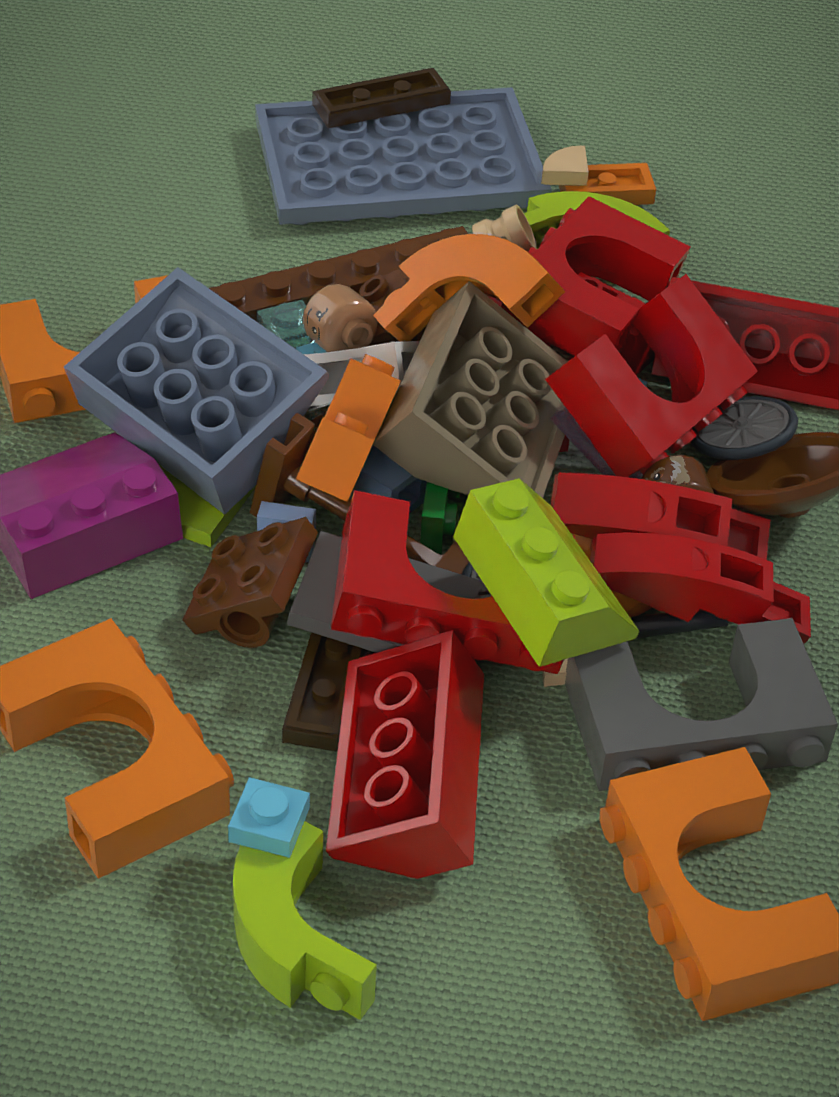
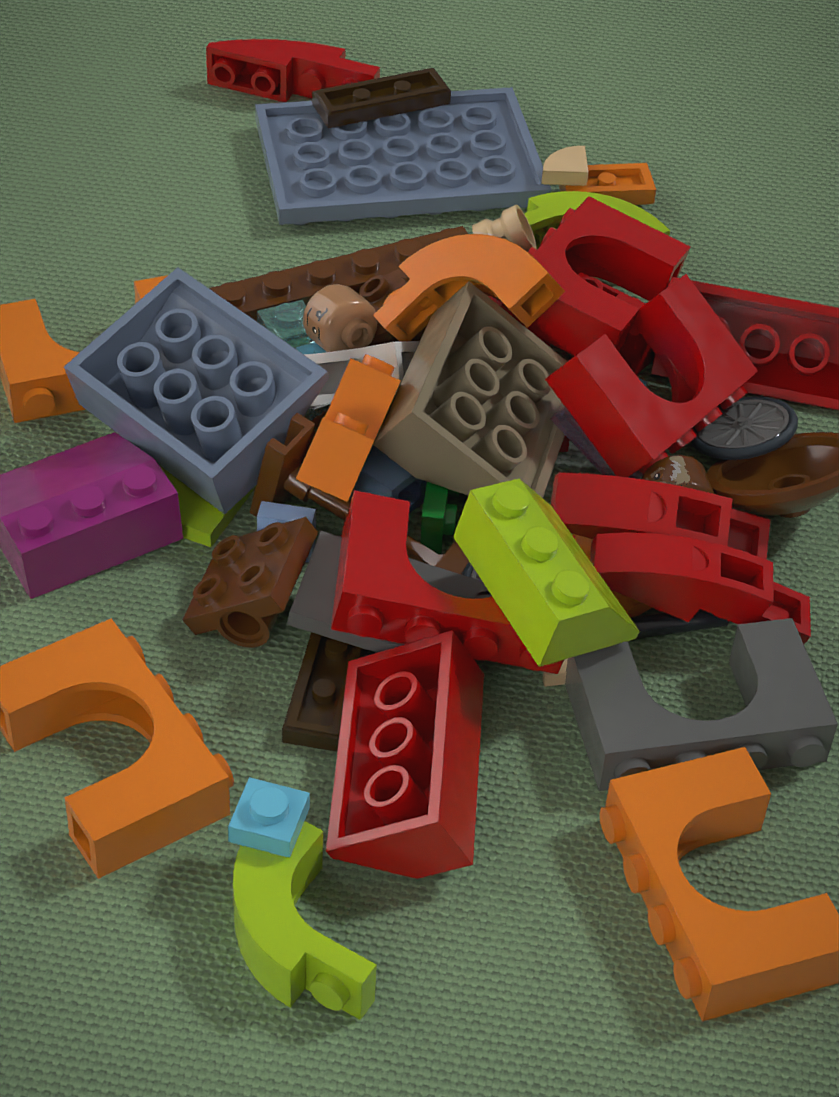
none -> red slope [206,39,380,102]

